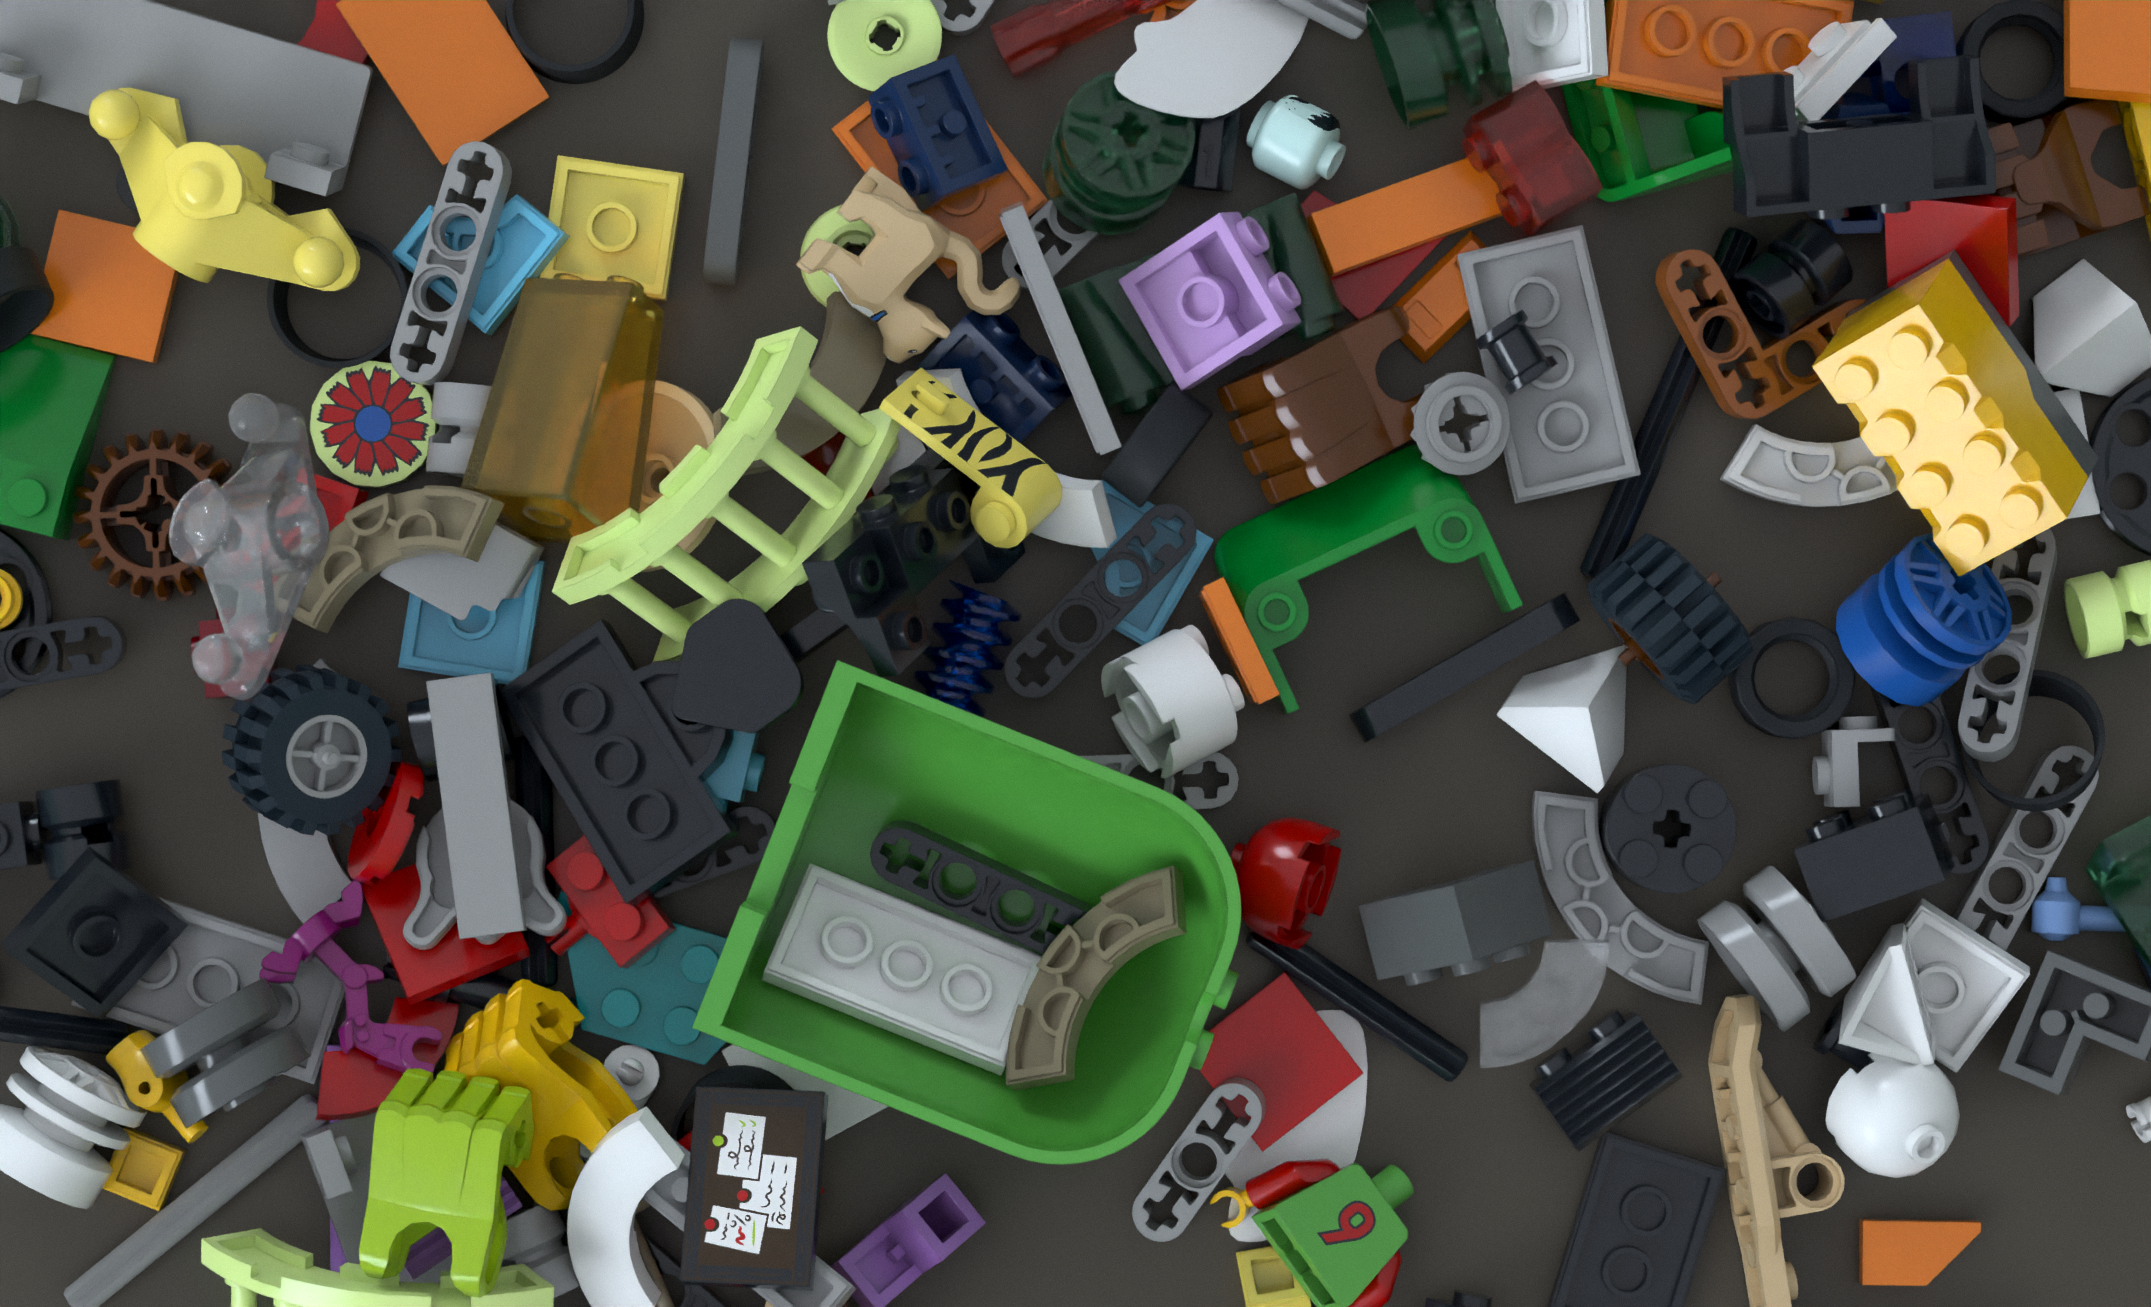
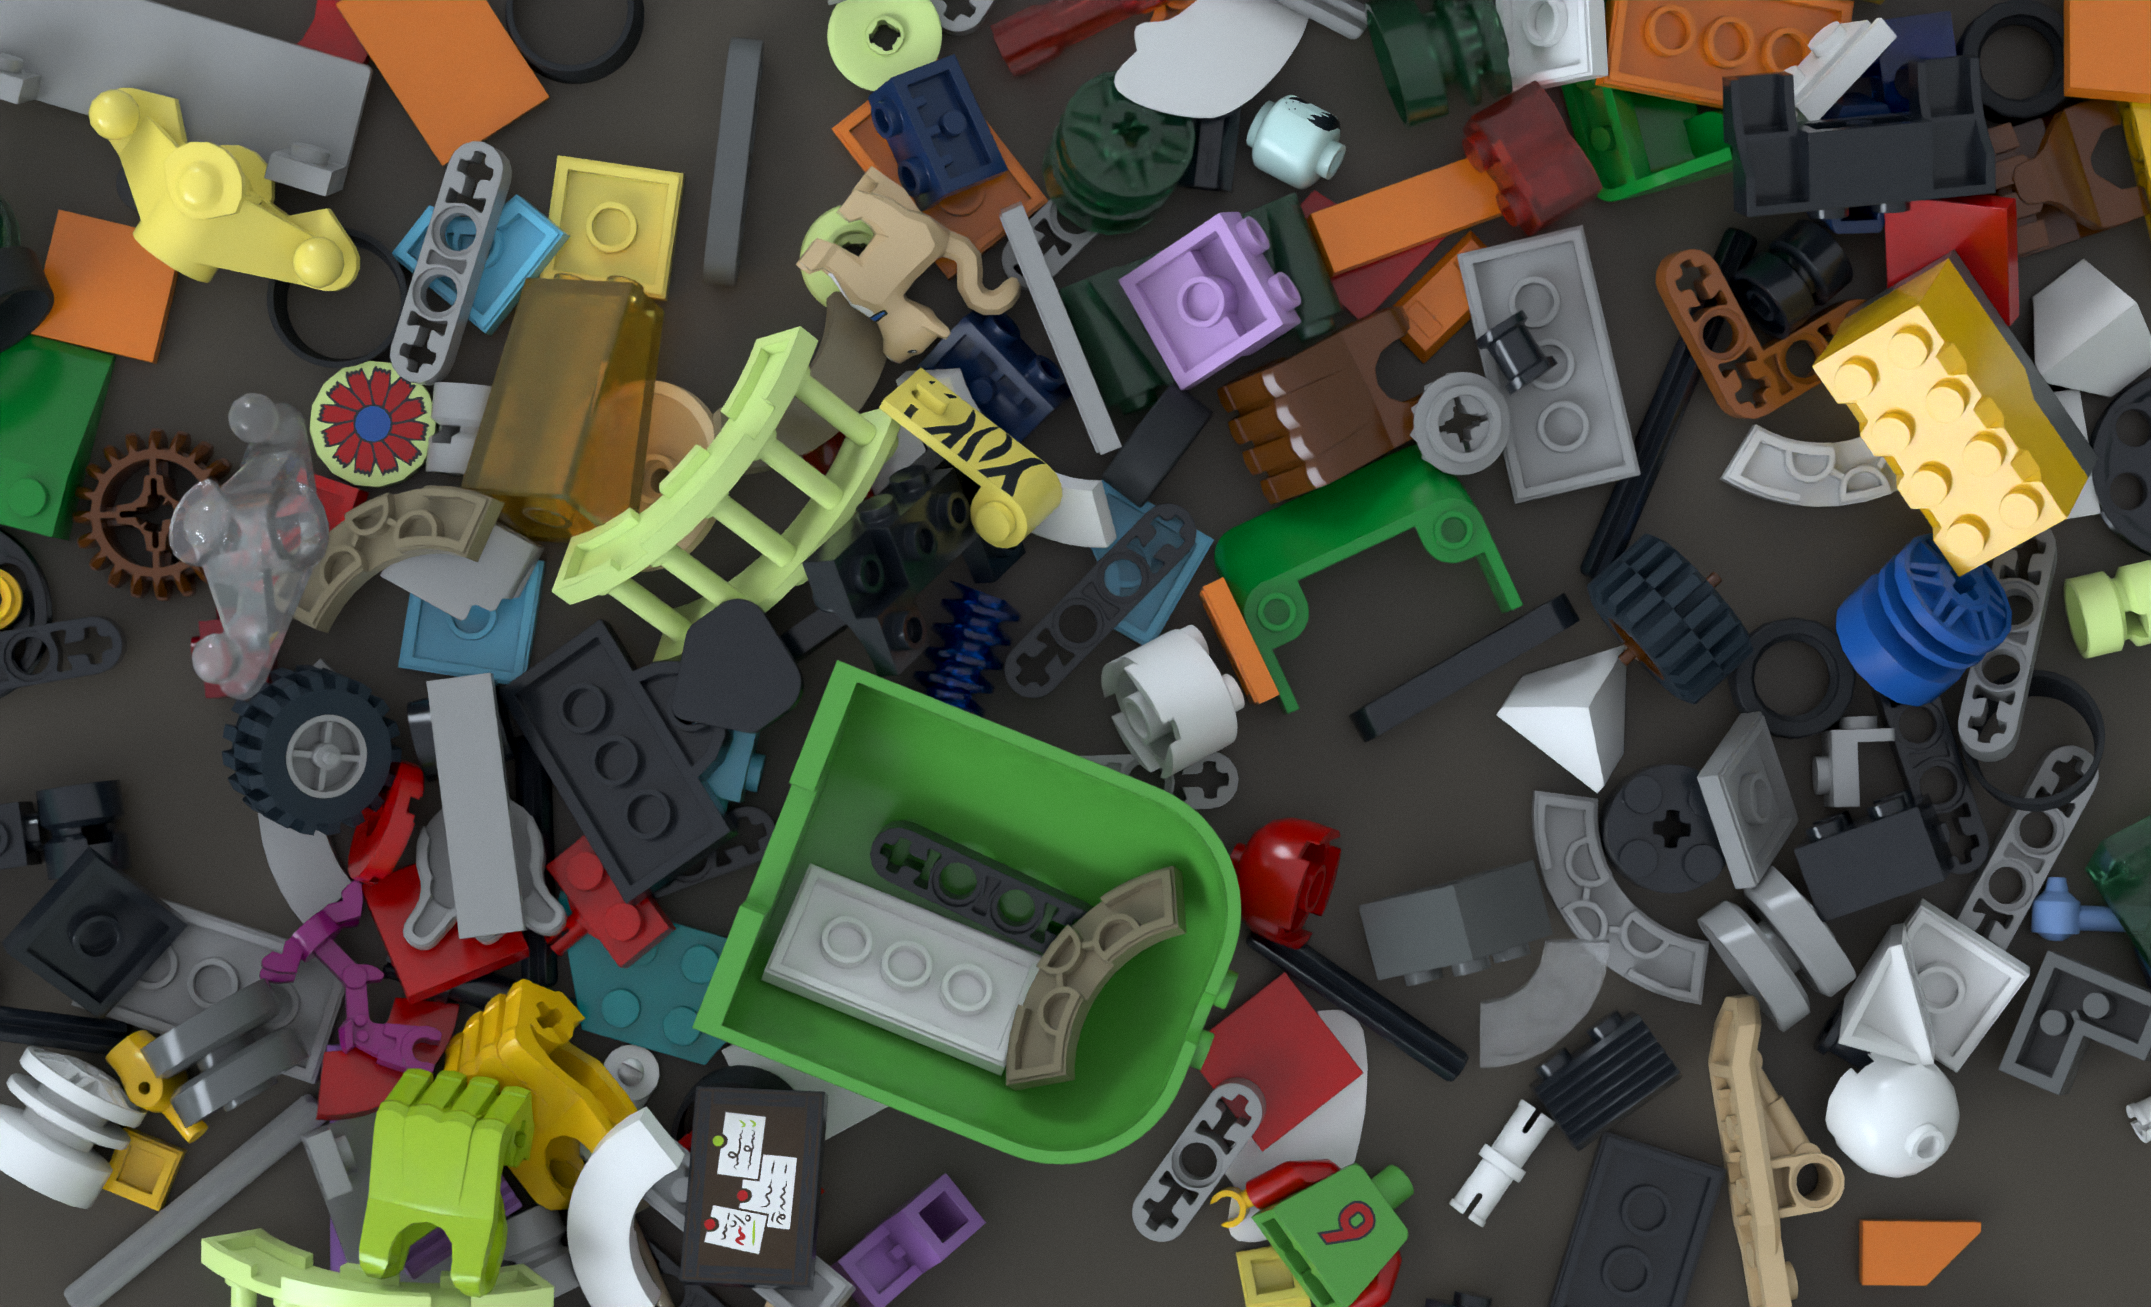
none -> white pin [1449,1099,1556,1228]
none -> light grey tile [1697,711,1799,889]

